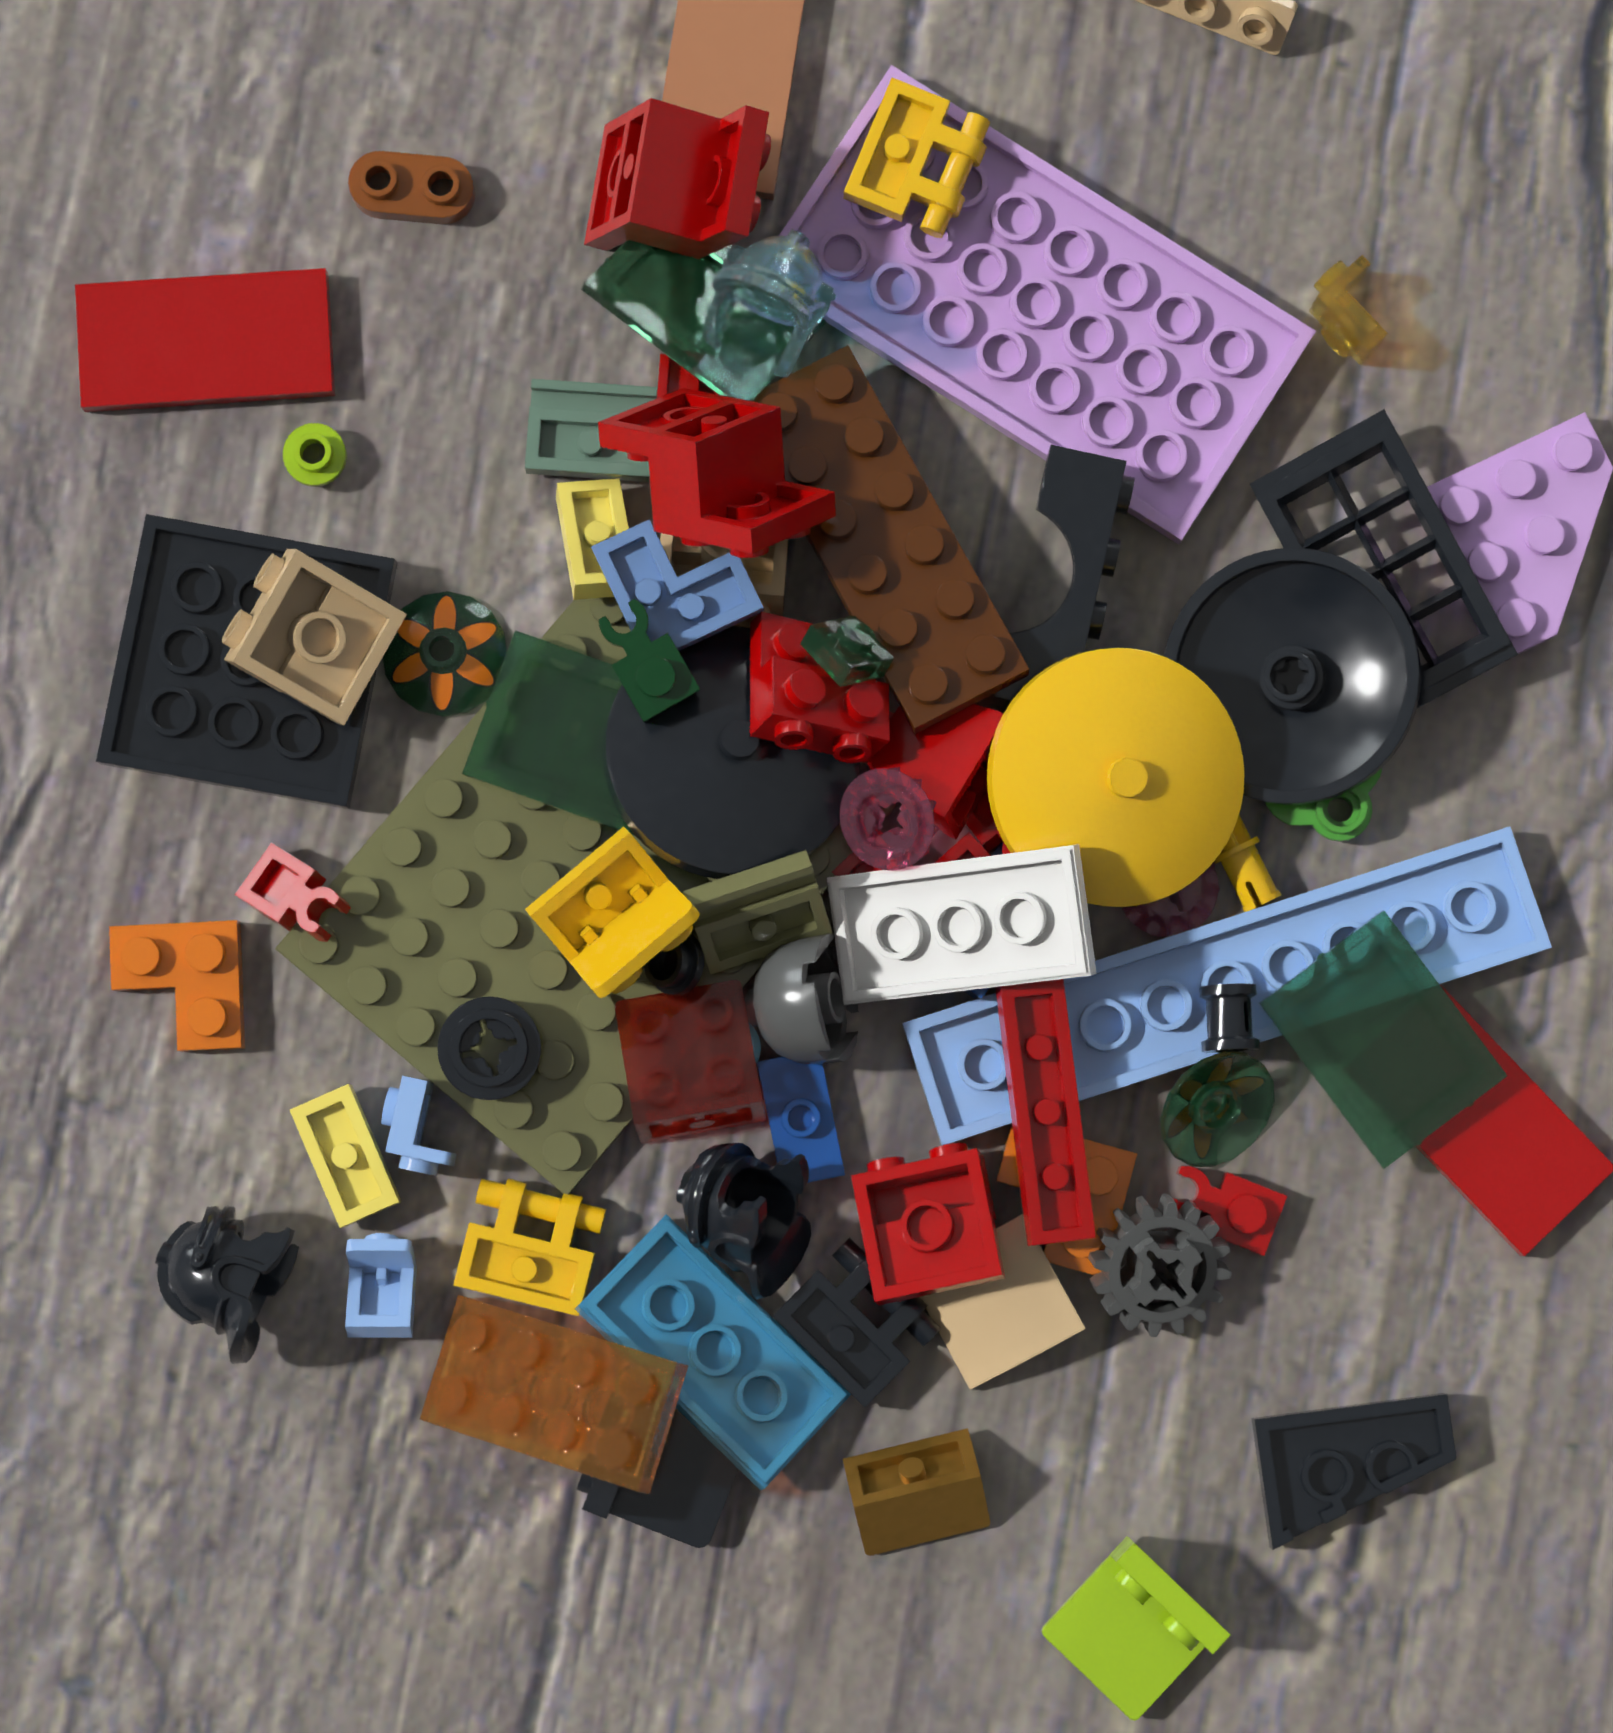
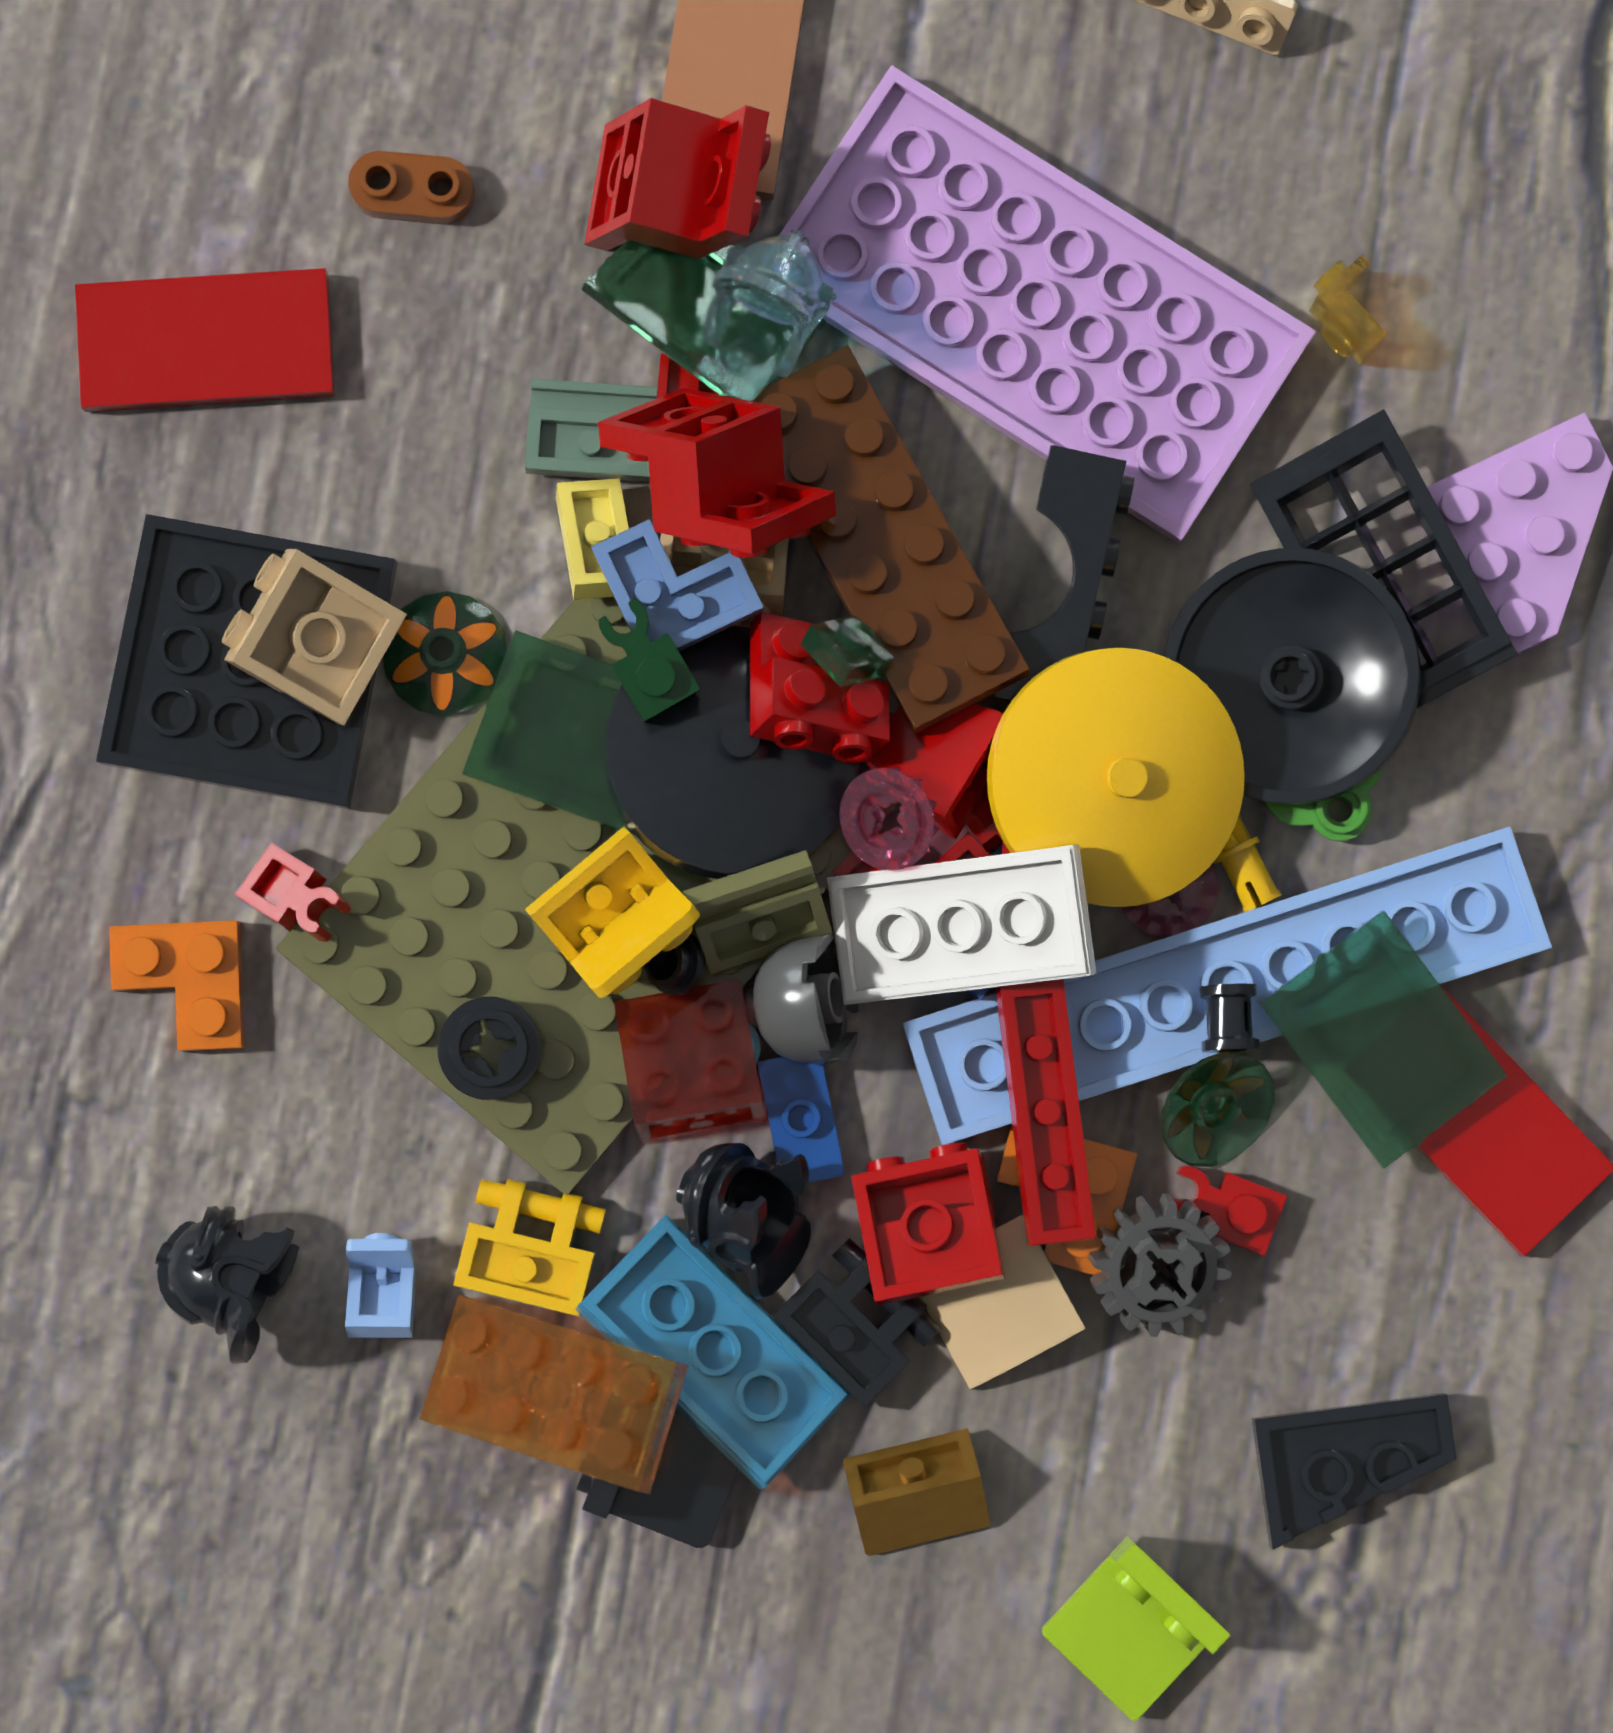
lime plate [283,423,347,487] -> none
light yellow plate [290,1084,402,1228] -> none
light blue bracket [381,1076,457,1176] -> none
yellow plate [843,77,990,238] -> none

